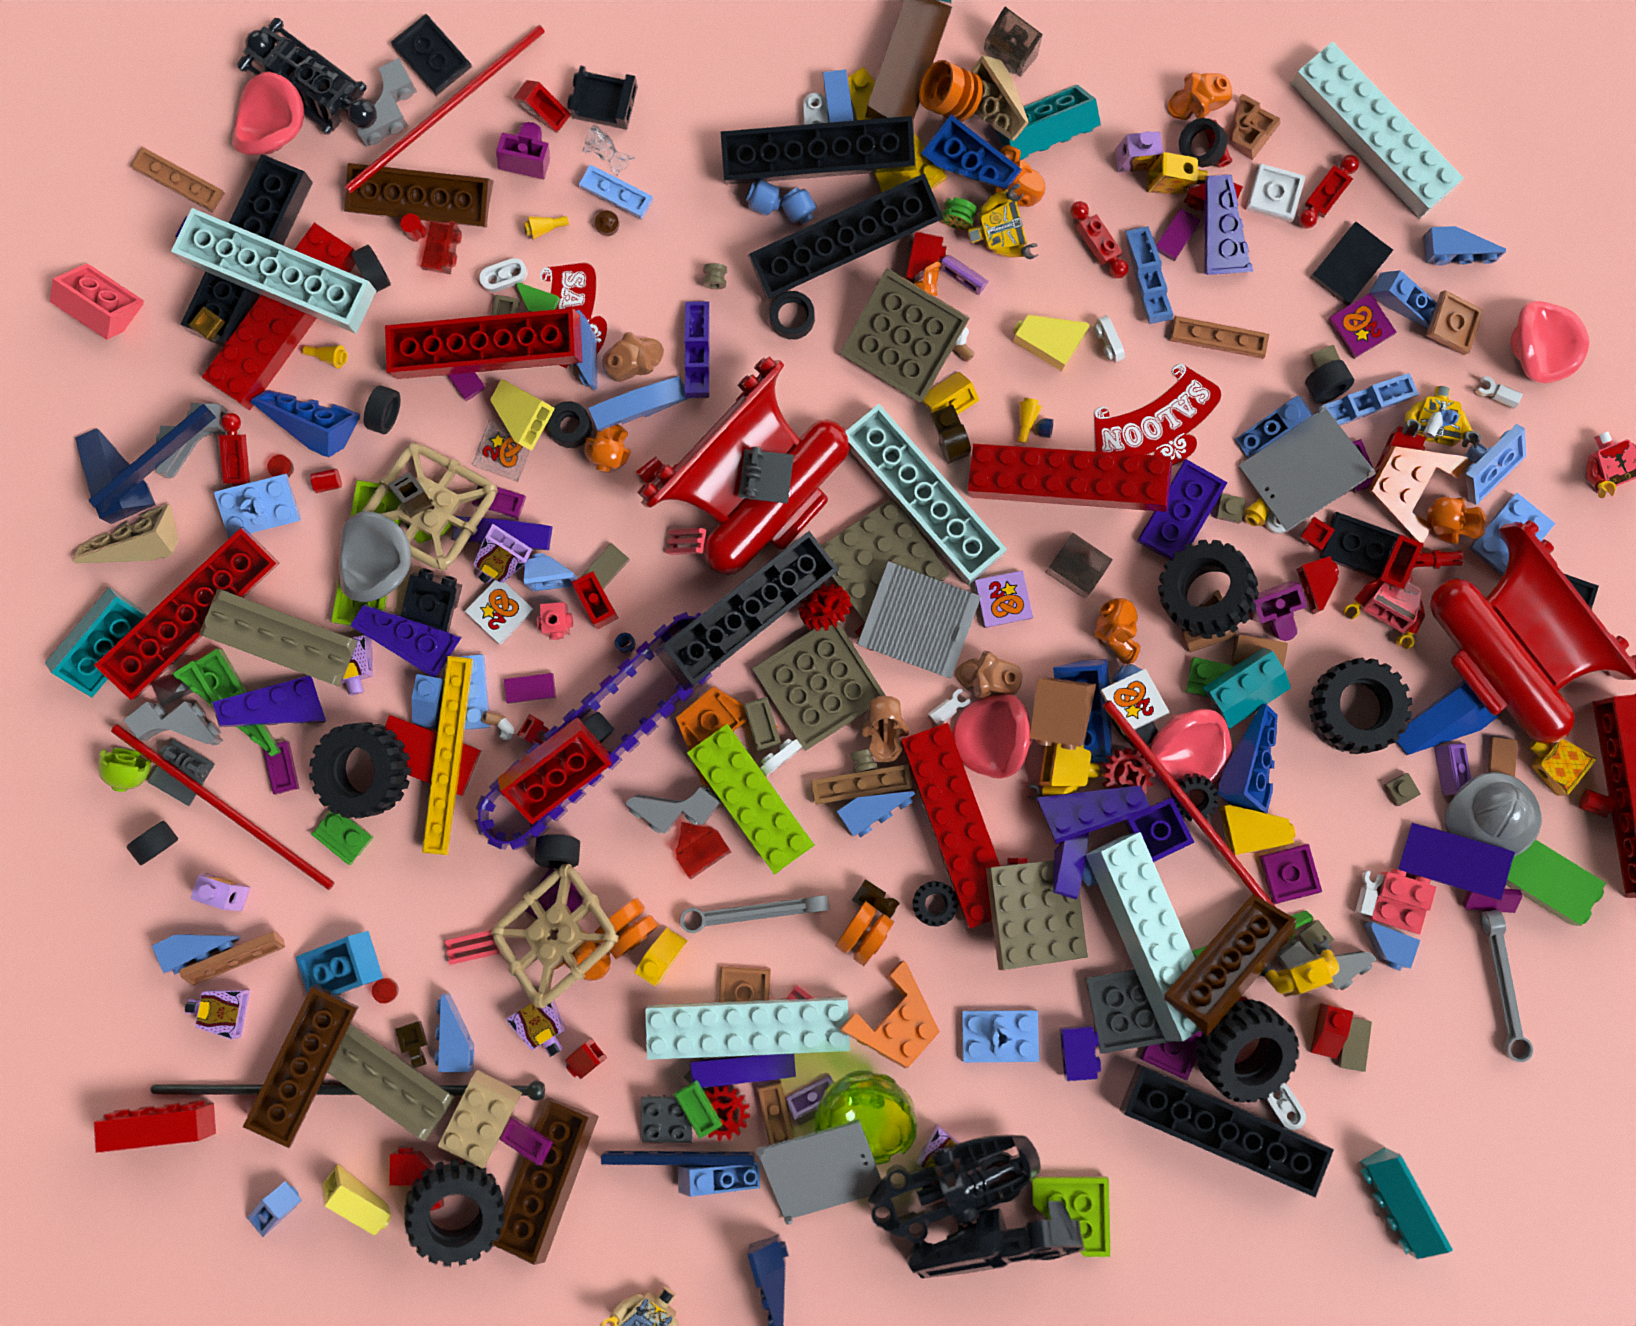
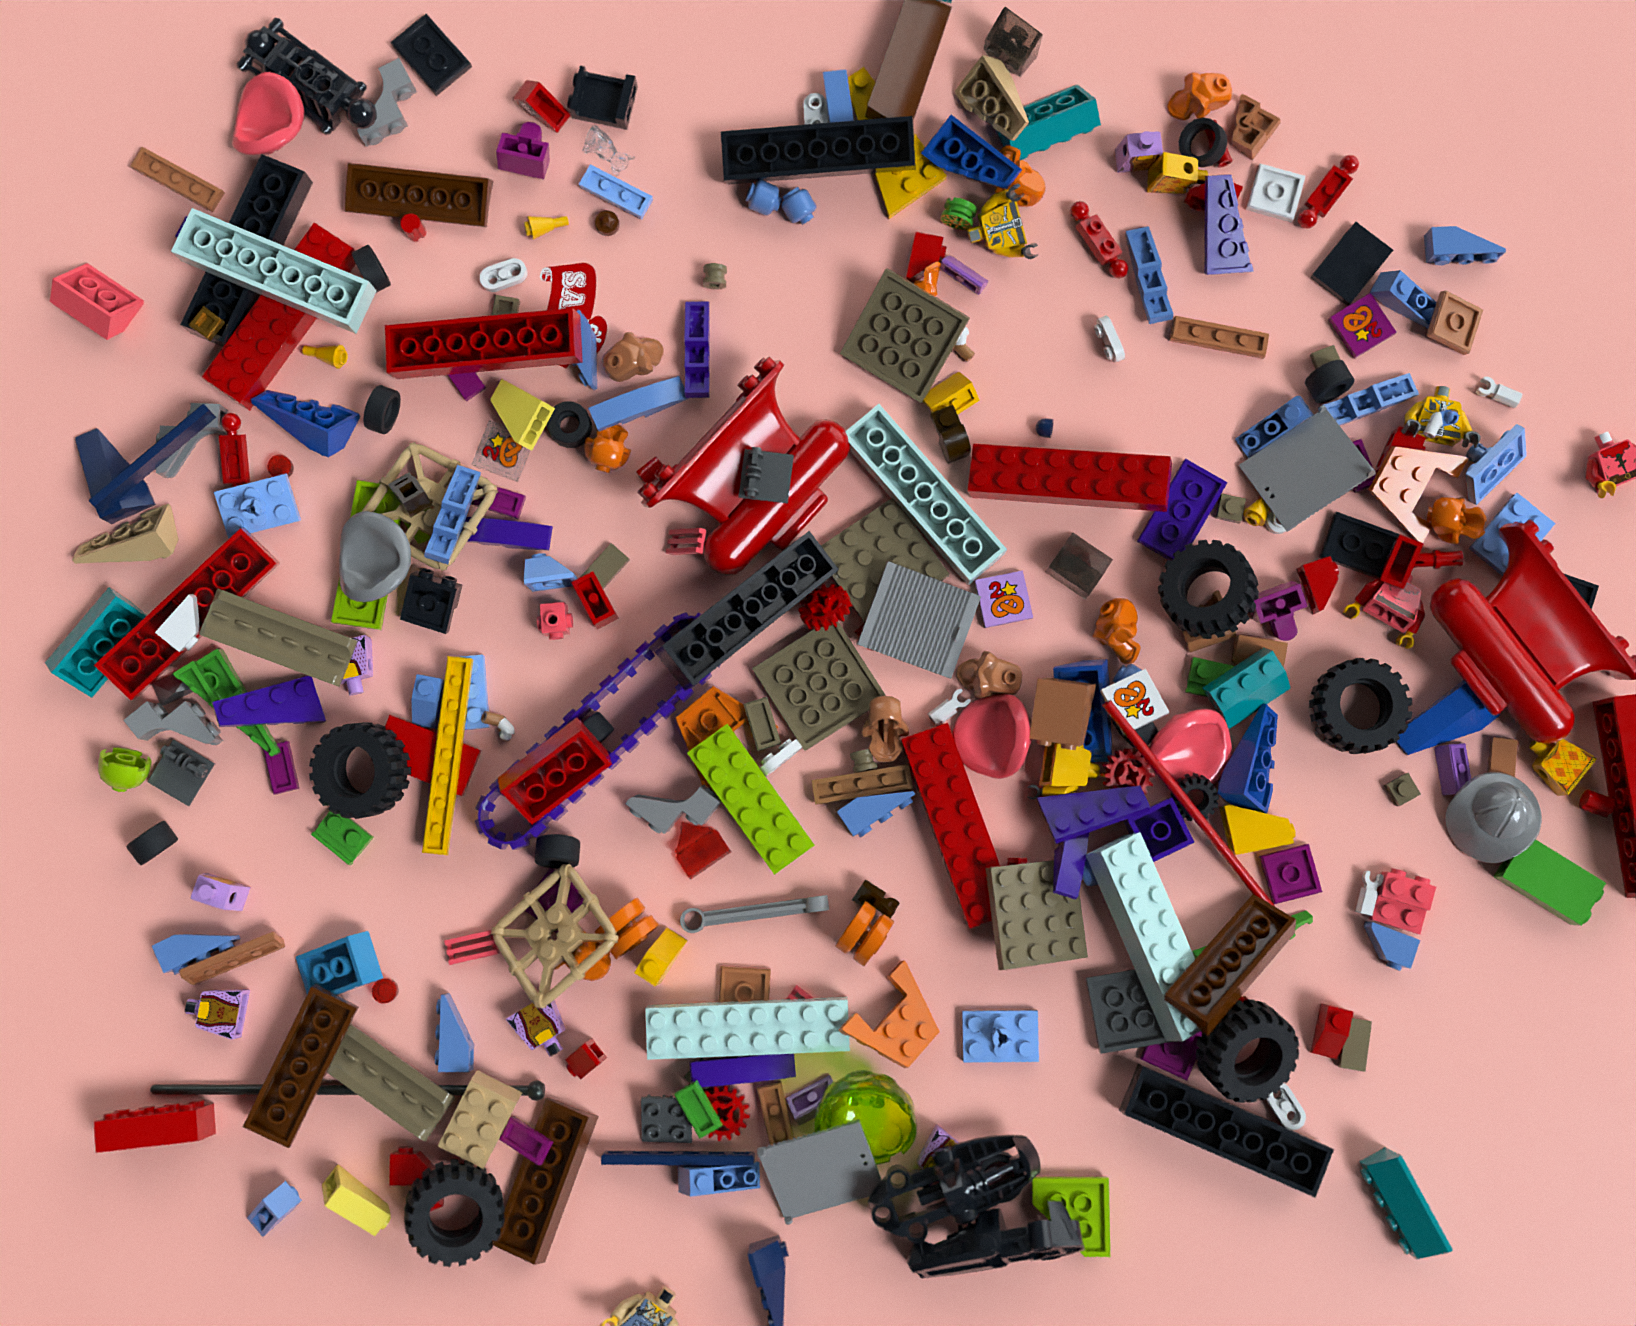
red piece [111,724,335,890] -> none
red piece [310,468,342,494] -> none
red piece [344,25,545,194] -> none
dark purple wing [350,604,462,678] -> none
dark brown plate [395,1021,428,1068] -> none
clear red bracket [421,221,462,275] -> none
white tile [465,580,535,645] -> none
torso [474,524,532,583] -> none
magenta tile [504,673,556,704] -> none
bright green tile [517,282,560,312] -> none
red tile [517,714,549,744] -> none
dark blue hinge [615,632,636,654] -> none
black brick [747,173,944,300] -> none
black tyre [770,291,815,340] -> none
black tyre [912,881,958,927] -> none
orange wheel [919,60,983,122] -> none
light yellow slope [1013,315,1090,371] -> none
yellow cone [1018,397,1043,443] -> none
dark purple brick [1060,1025,1101,1081] -> none
red sticker [1095,364,1221,465] -> none
magenta tile [1156,208,1201,261] -> none
yellow torso [1259,935,1339,997] -> none
light grey arch [1275,940,1377,990] -> none
light aqua brick [1291,41,1464,219] -> none
dark tan tile [1297,920,1334,955] -> none
red tile [1299,517,1335,551] -> none
dark purple tile [1398,823,1515,901] -> none
magenta tile [1463,889,1523,913] -> none
light grey piece [1481,910,1533,1062] -> none
coral piece [1510,301,1590,384] -> none
none -> white slope [155,594,200,652]
none -> medium blue slope [424,465,481,565]

